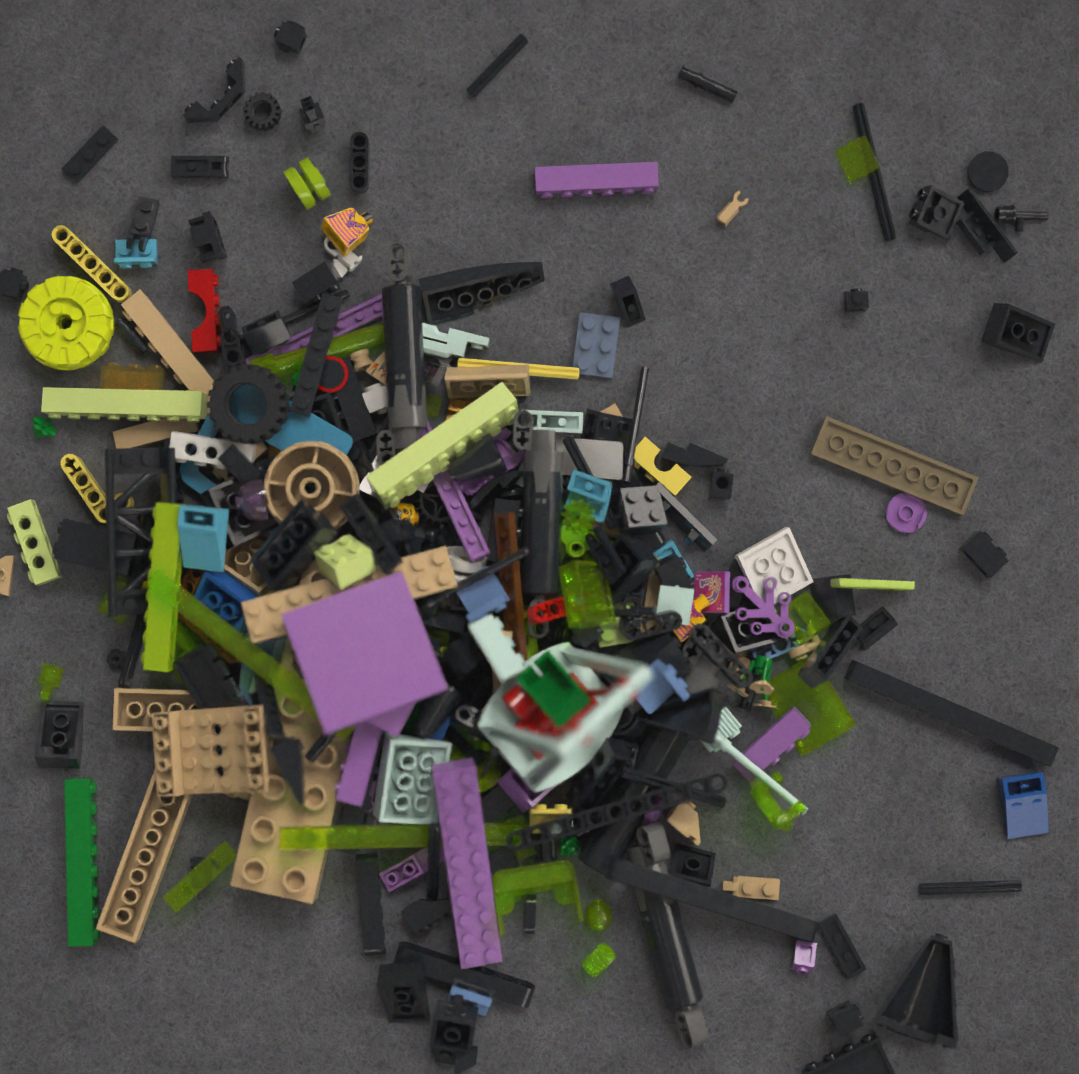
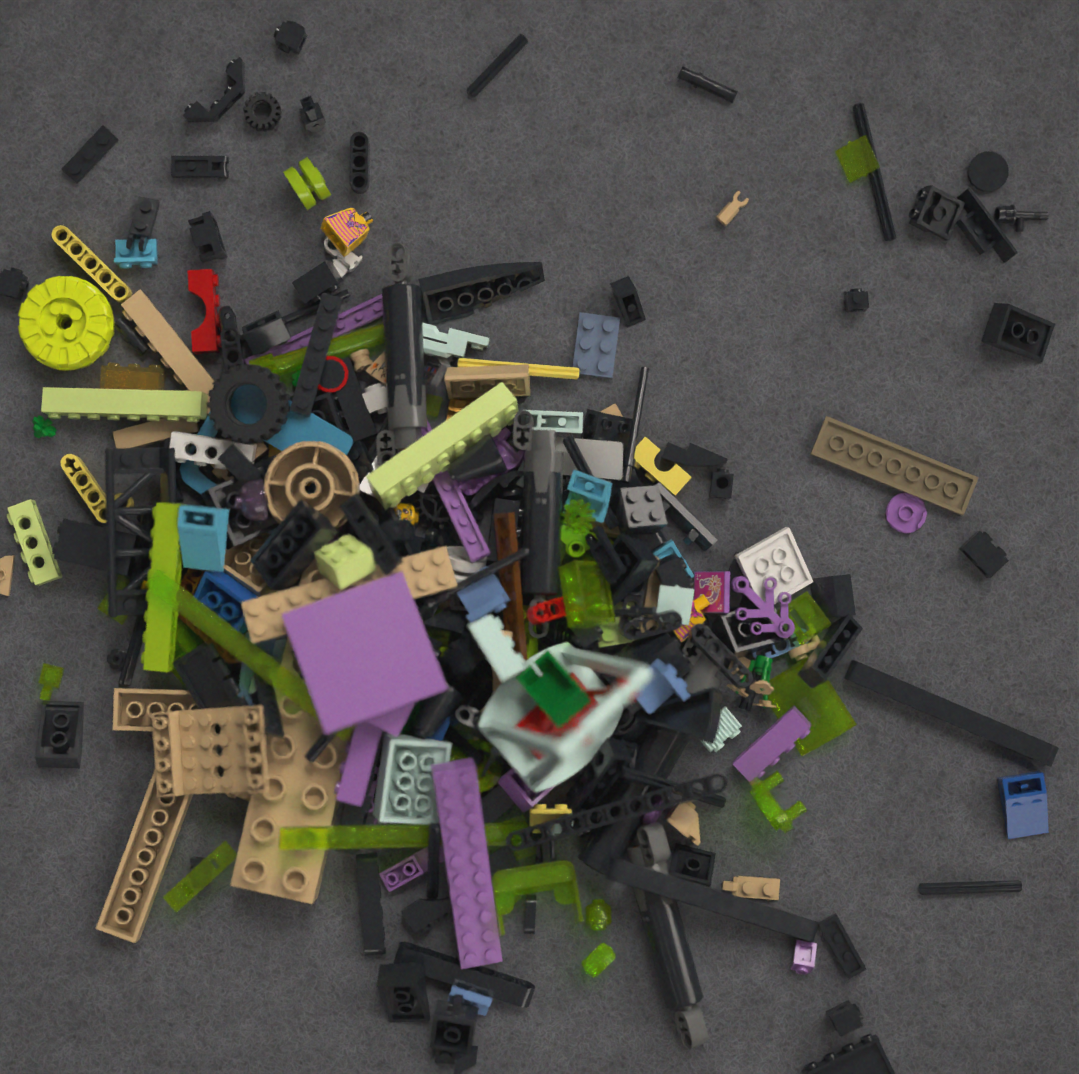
green brick [64,777,100,947] -> none
black slope [269,736,306,805] -> none
red brick [502,684,539,722] -> none
medium lavender brick [535,162,659,198] -> none
green plant [559,837,580,857] -> none
light aqua bar [714,733,808,815] -> none
lime tile [831,578,915,591] -> none
black slope [856,606,898,650] -> none
black cone [874,933,958,1049] -> none

